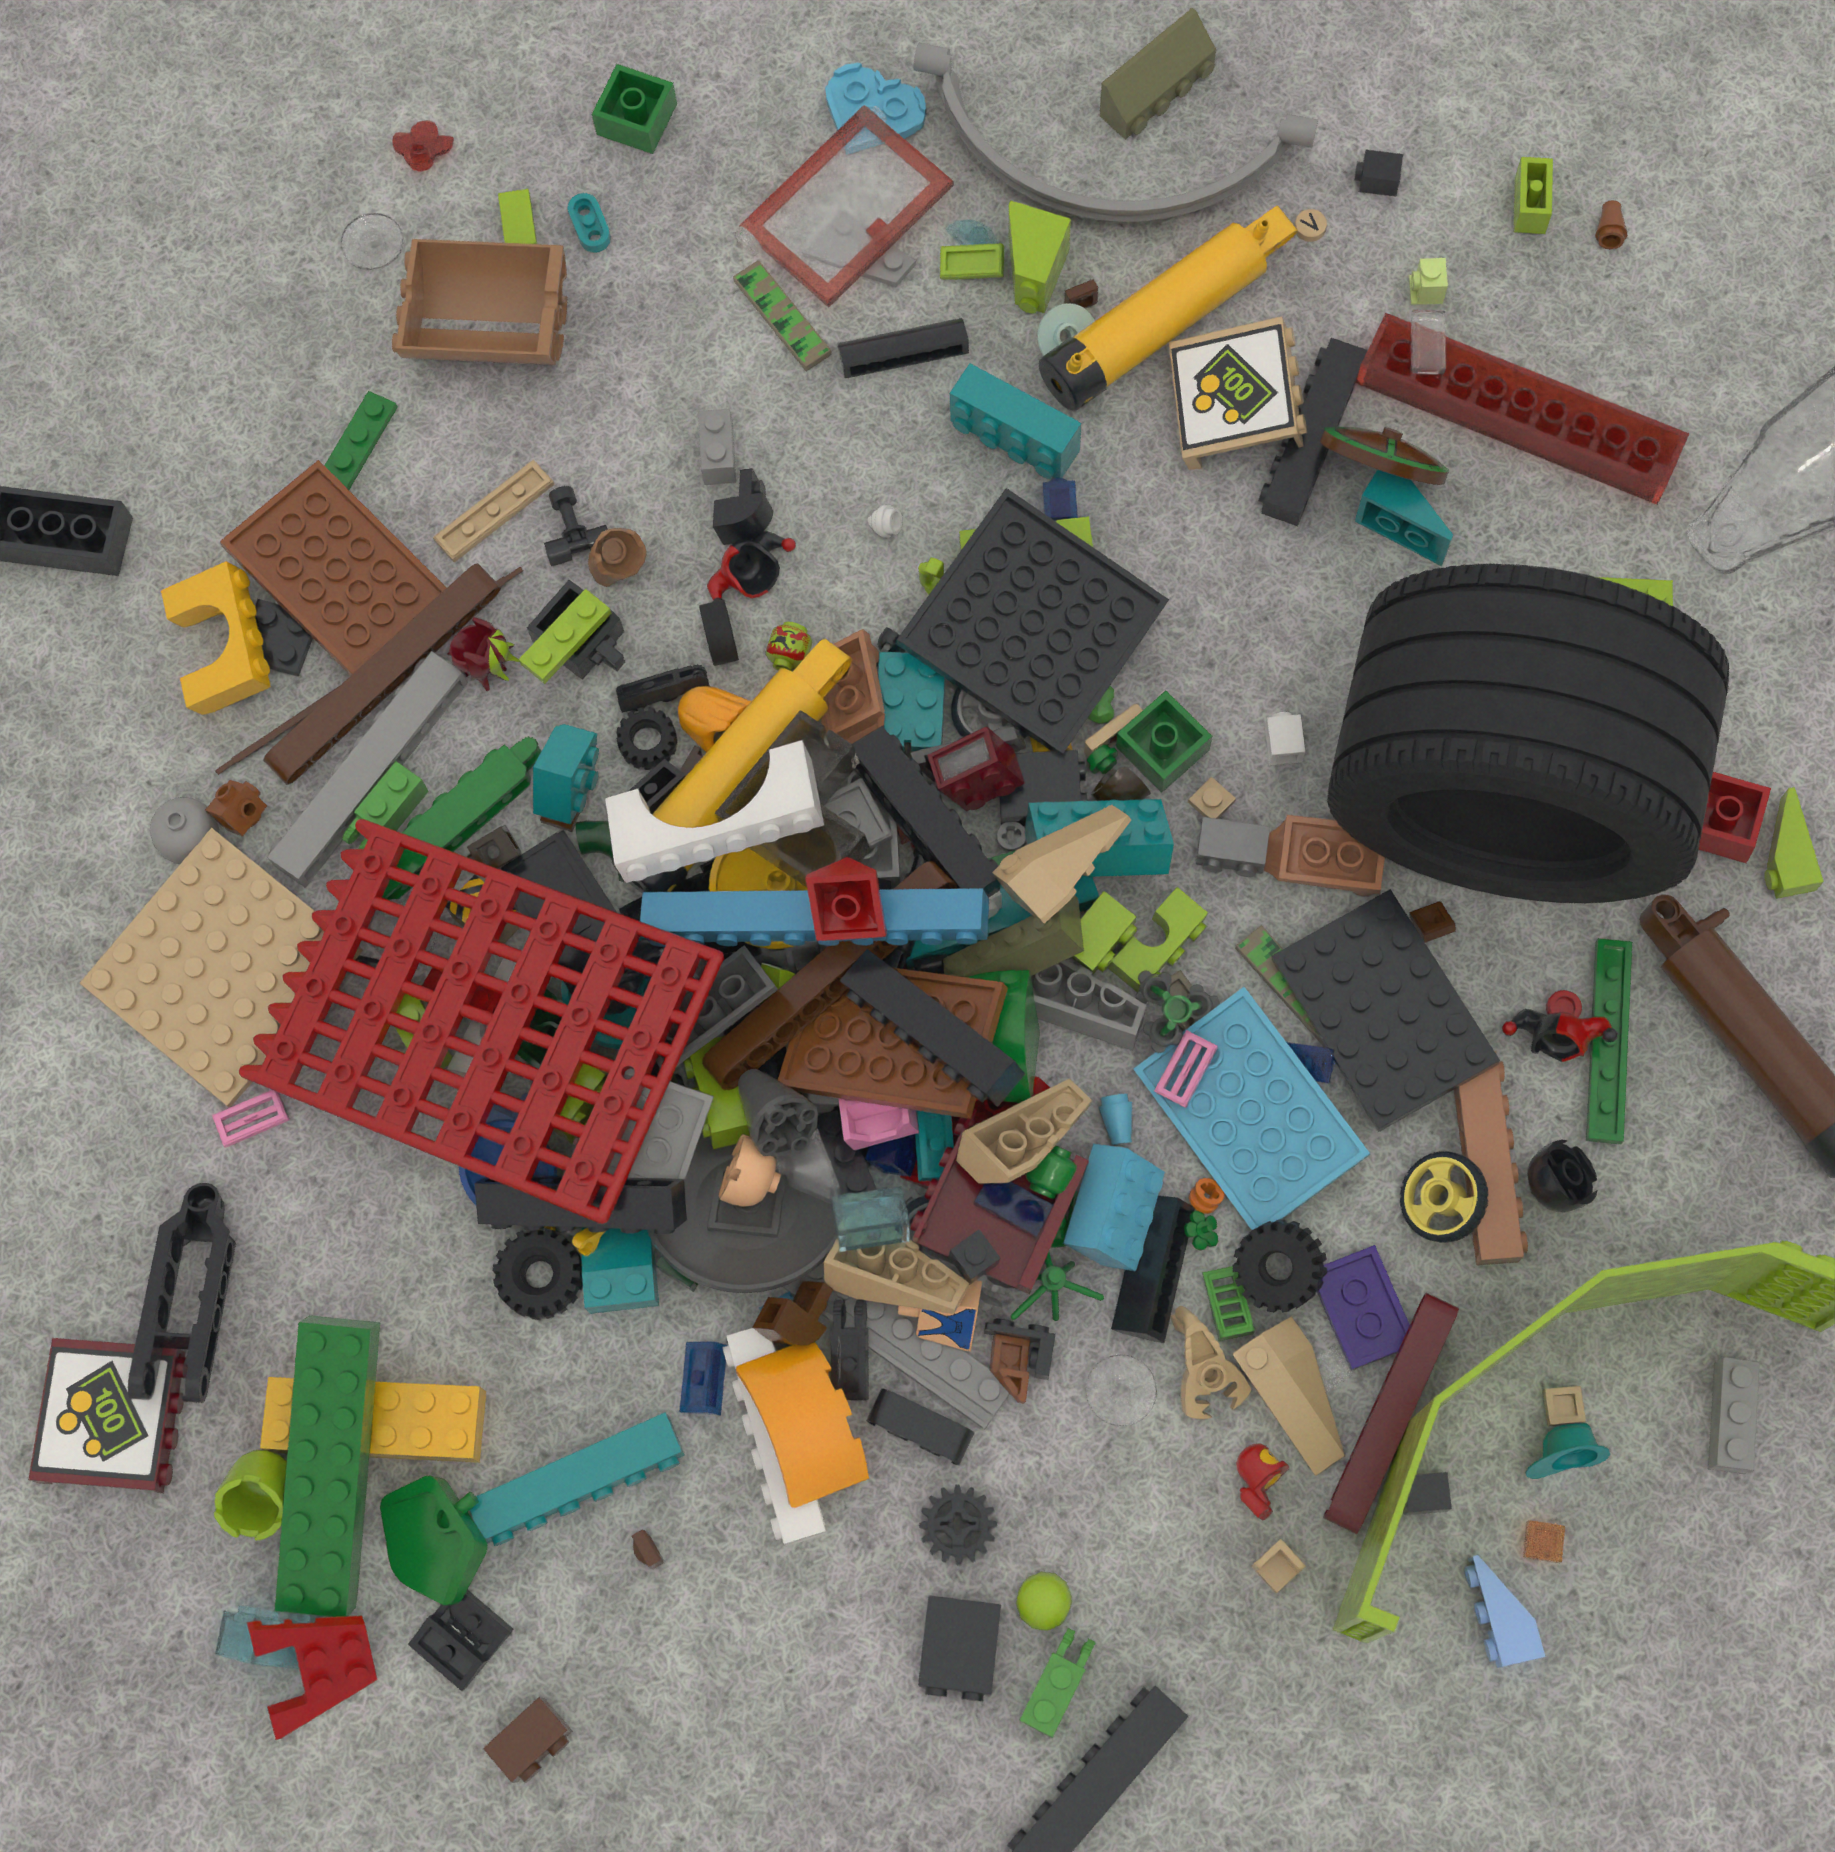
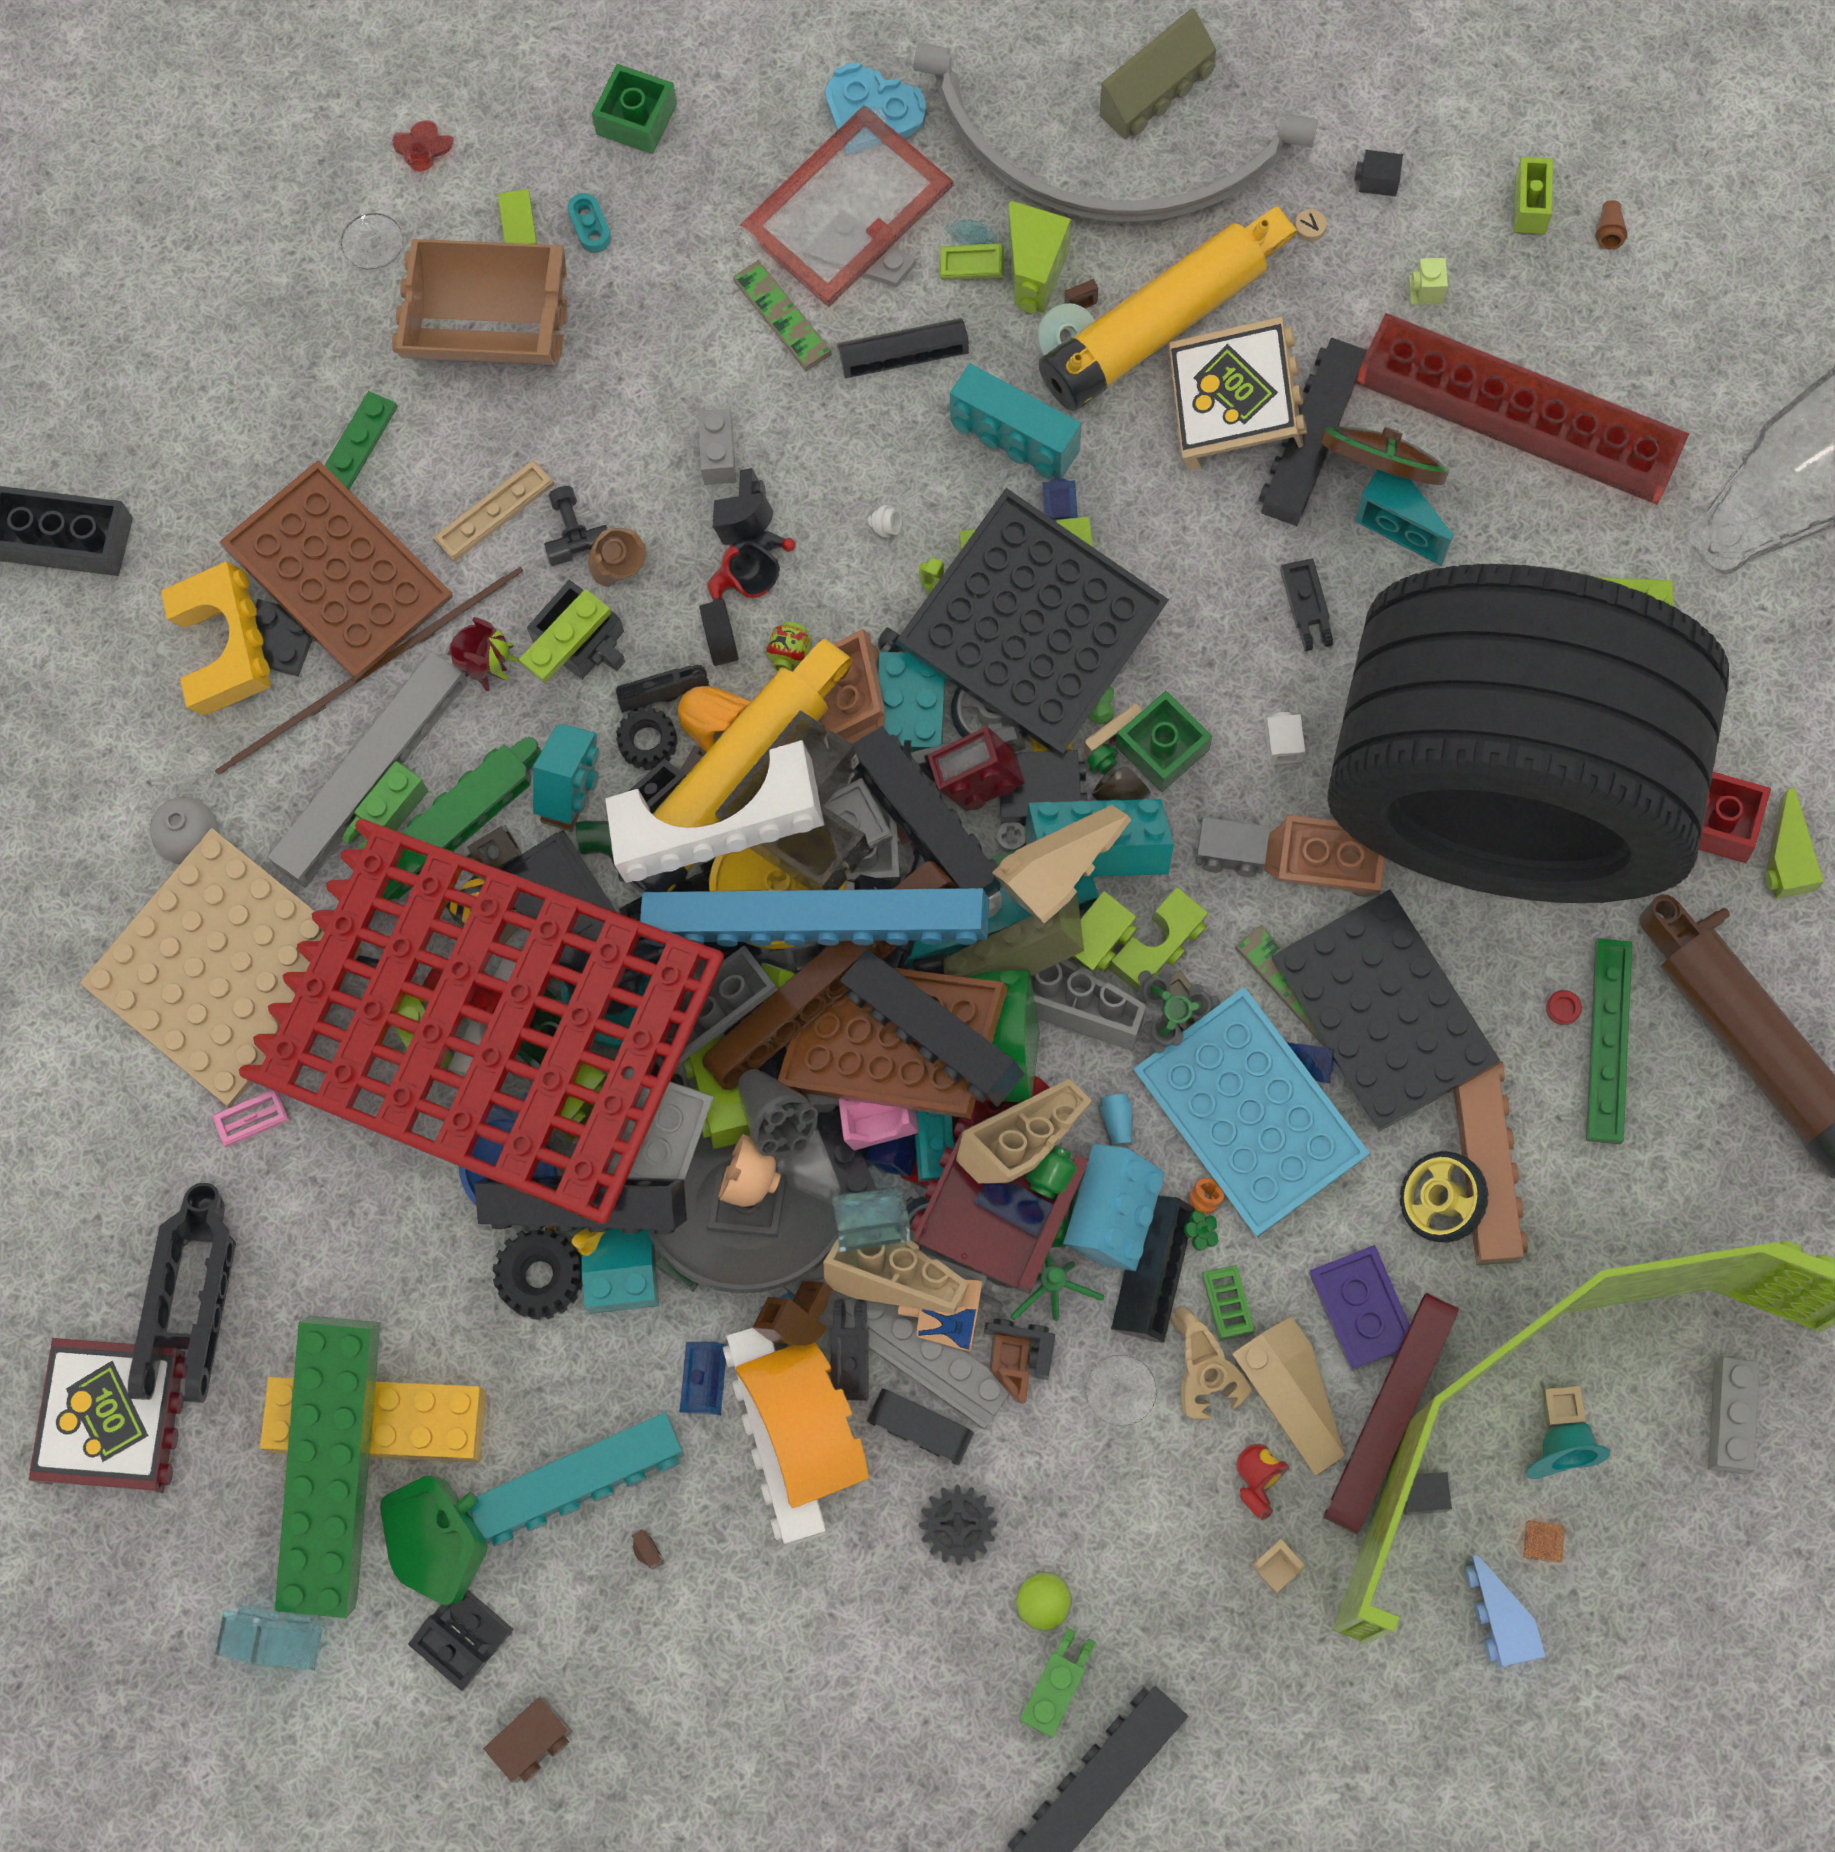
dark orange brick [205,780,267,836] -> none
lime cylinder [214,1450,287,1541] -> none
red wing [247,1616,377,1740] -> none
reddish brown beam [263,563,501,785] -> none
red slope [805,857,887,941] -> none
black brick [918,1595,1001,1702] -> none
black brick [948,1229,1001,1285] -> none
bright pink tile [1154,1030,1218,1108] -> none
tan plate [1188,777,1236,819] -> none
black tyre [1232,1219,1327,1313] -> none
reddish brown tile [1409,901,1456,943] -> none
clear tile [1411,309,1446,374] -> none
piece [1502,1009,1618,1062] -> none
black cylinder [1527,1139,1597,1213] -> none
none -> black hinge [1280,558,1333,651]

